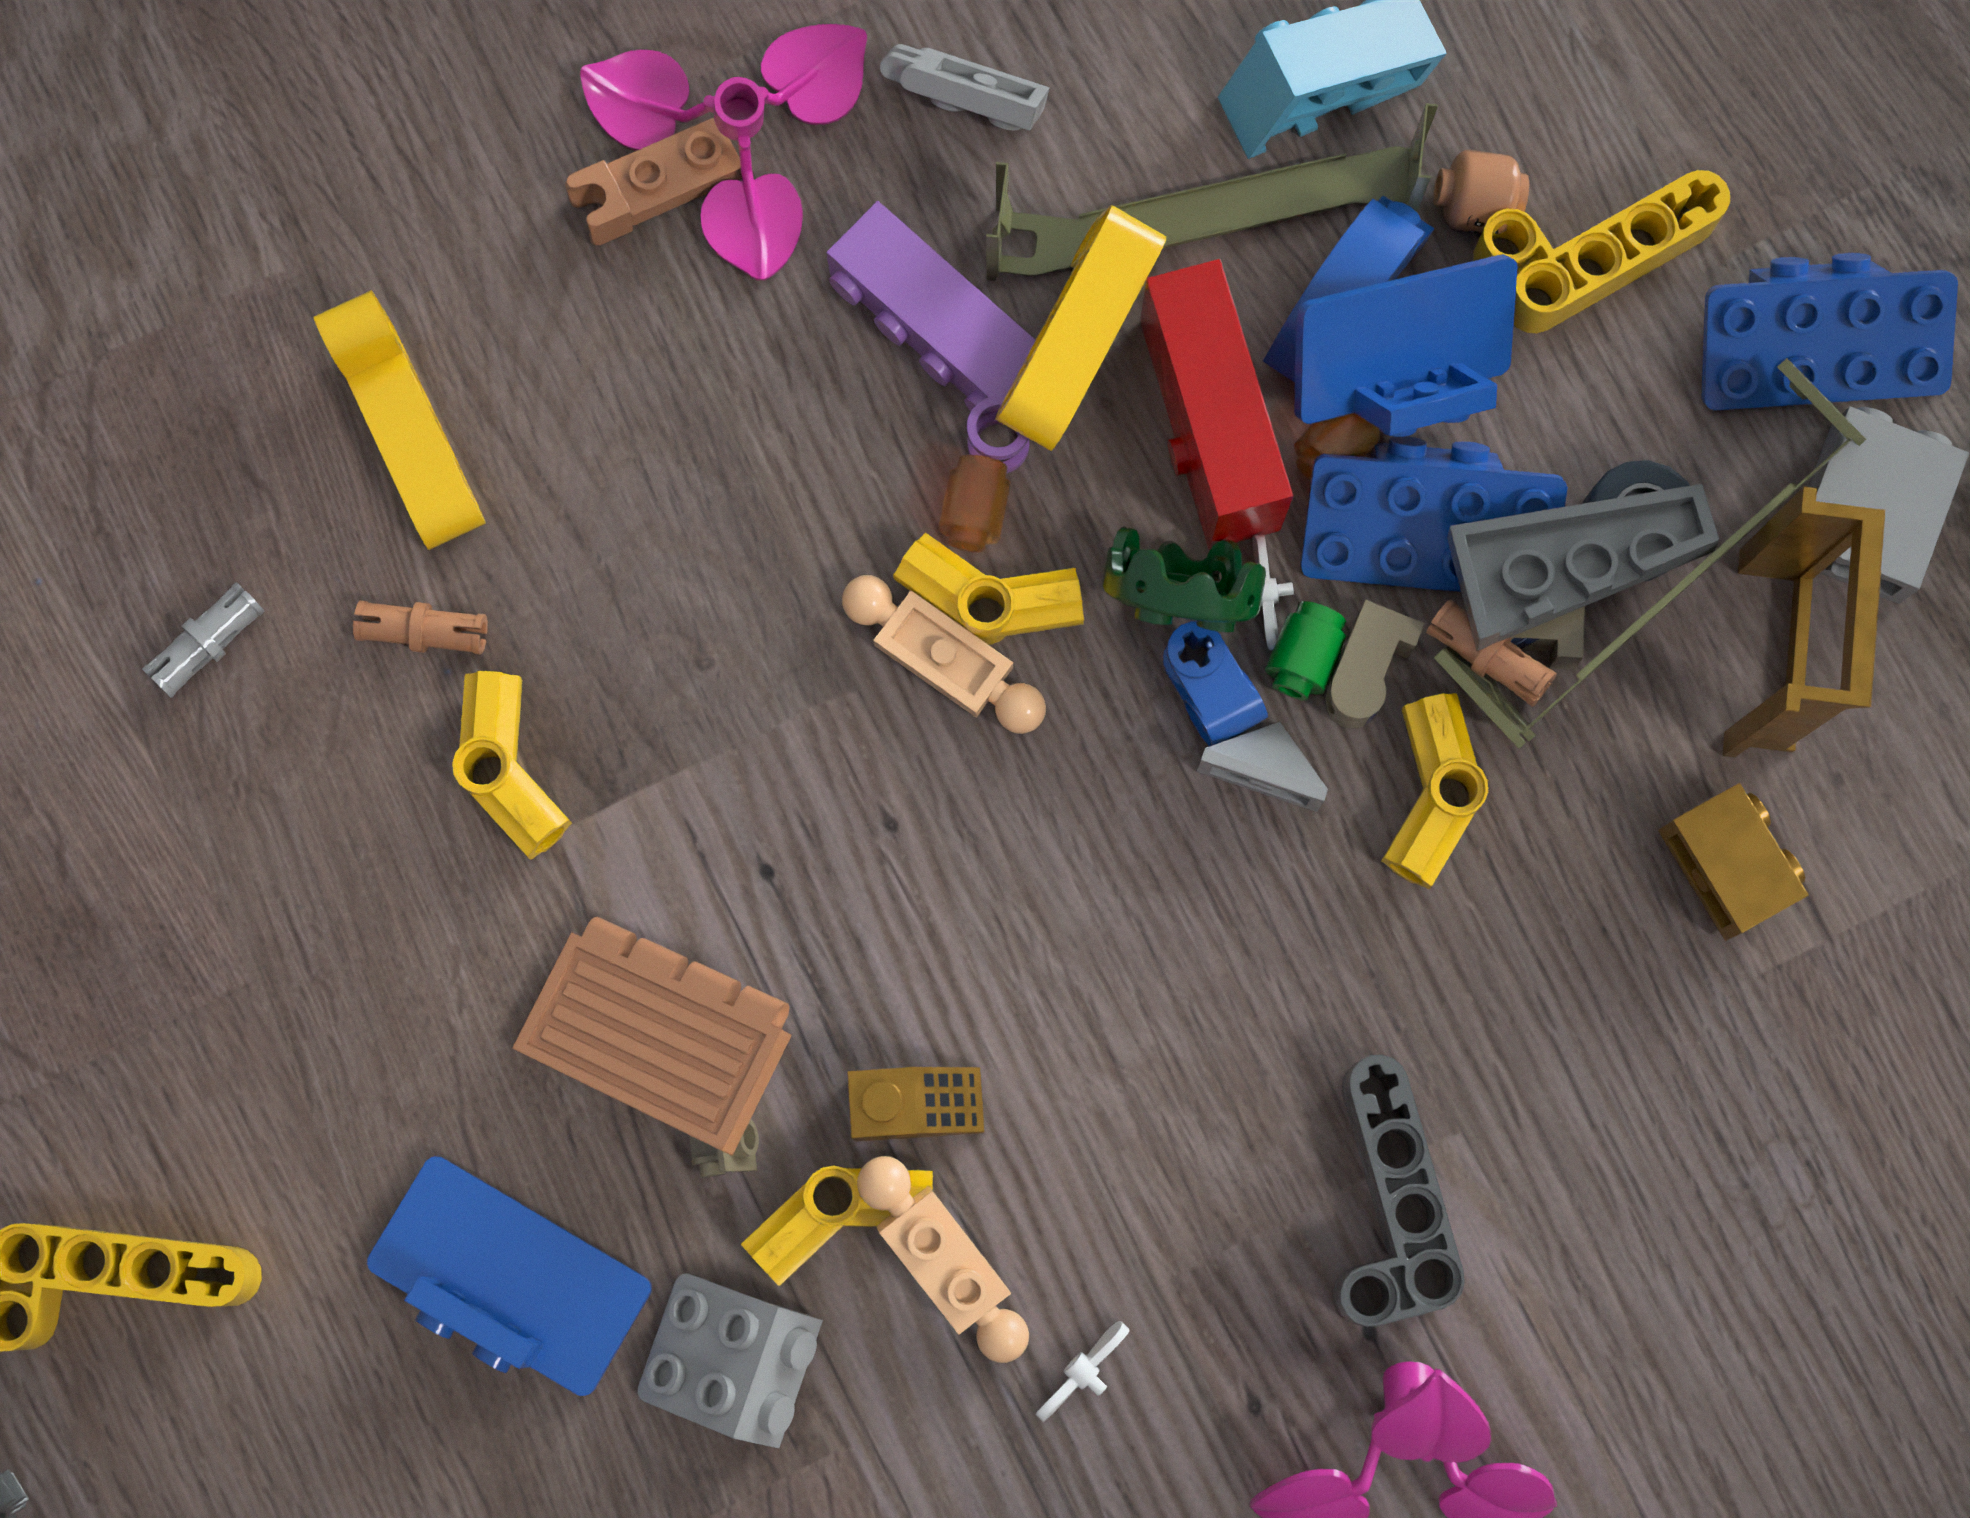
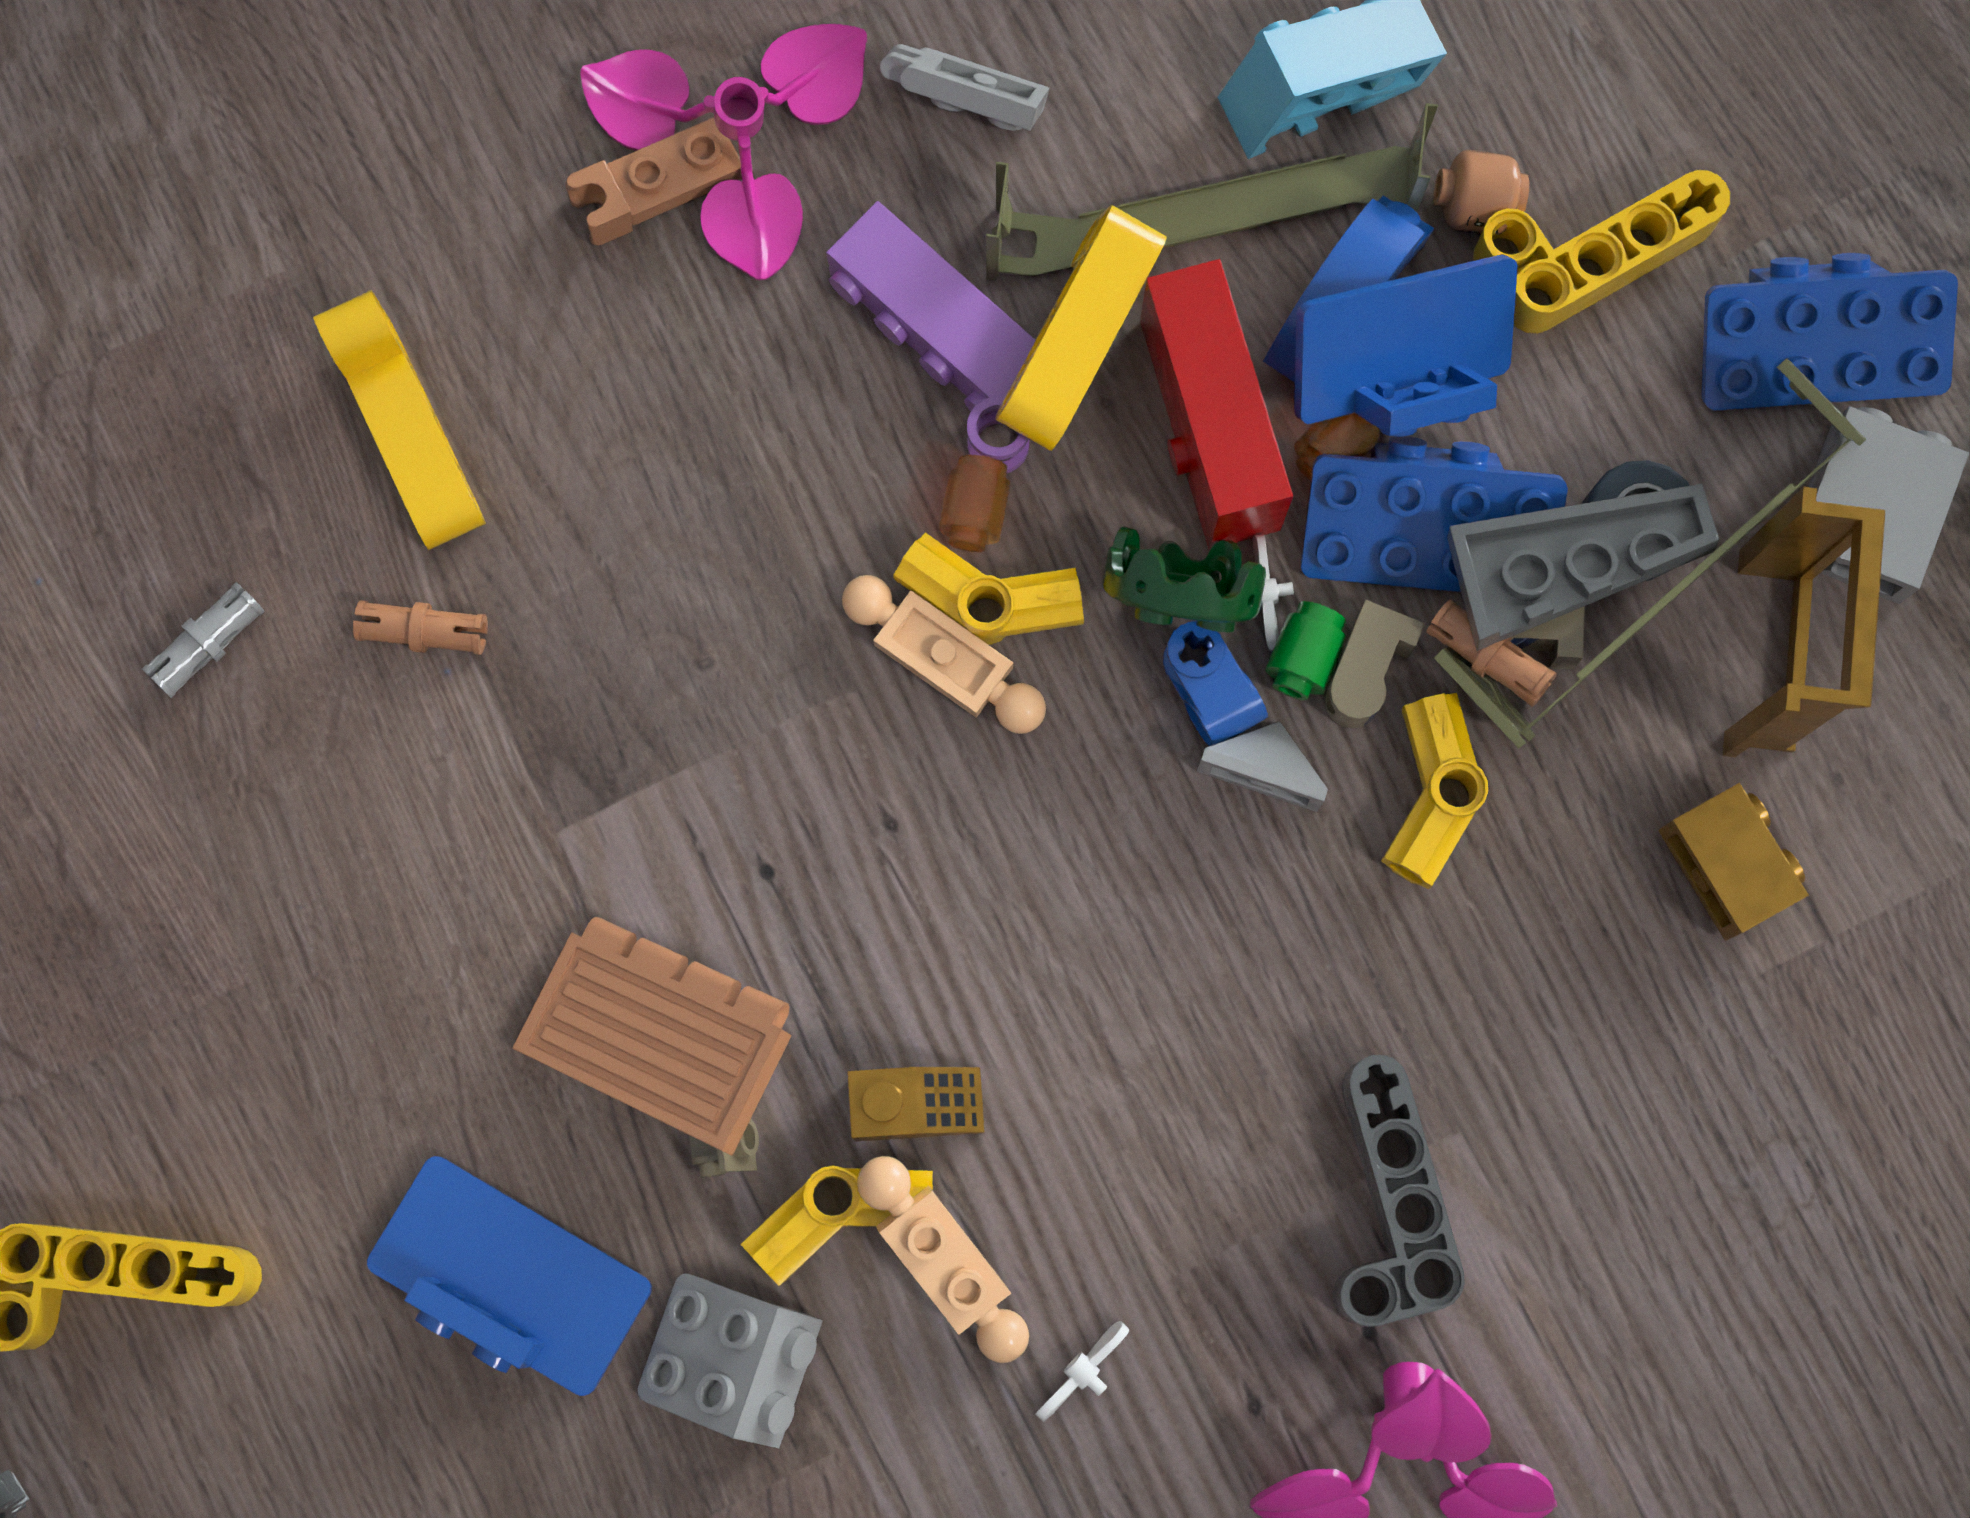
yellow piece [452,671,572,860] -> none

